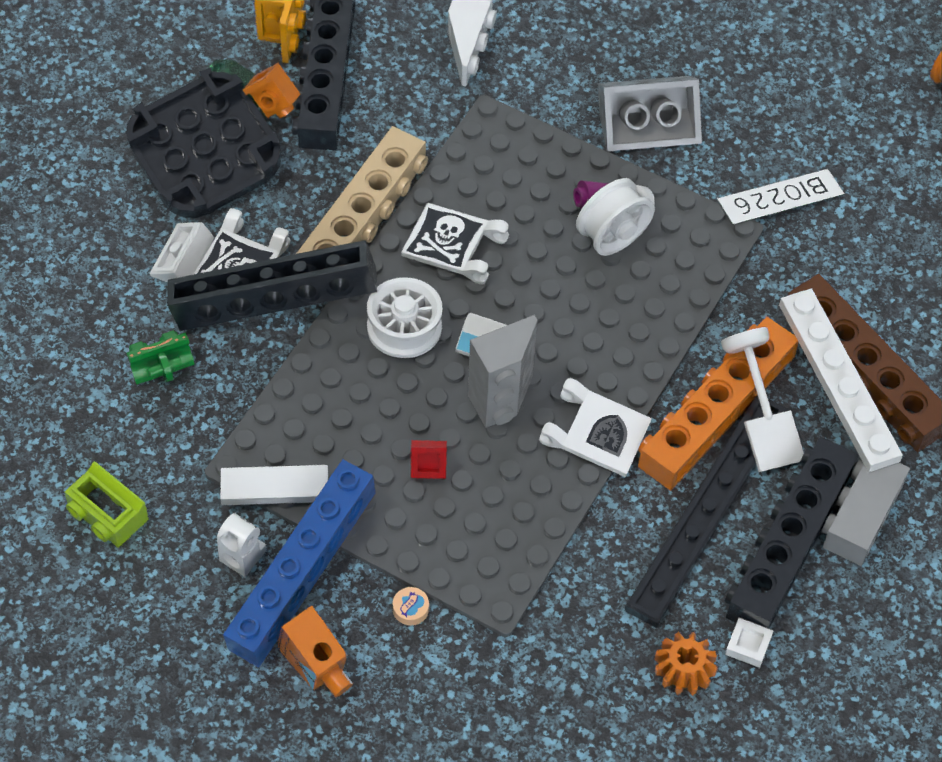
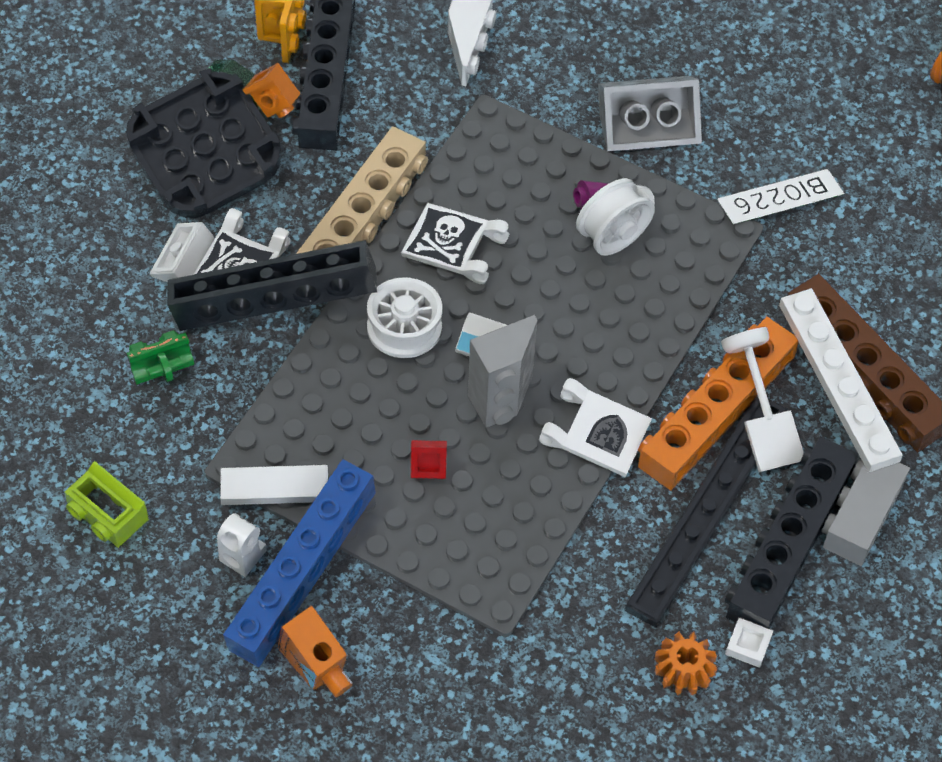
light nougat tile [393,587,429,626] -> none

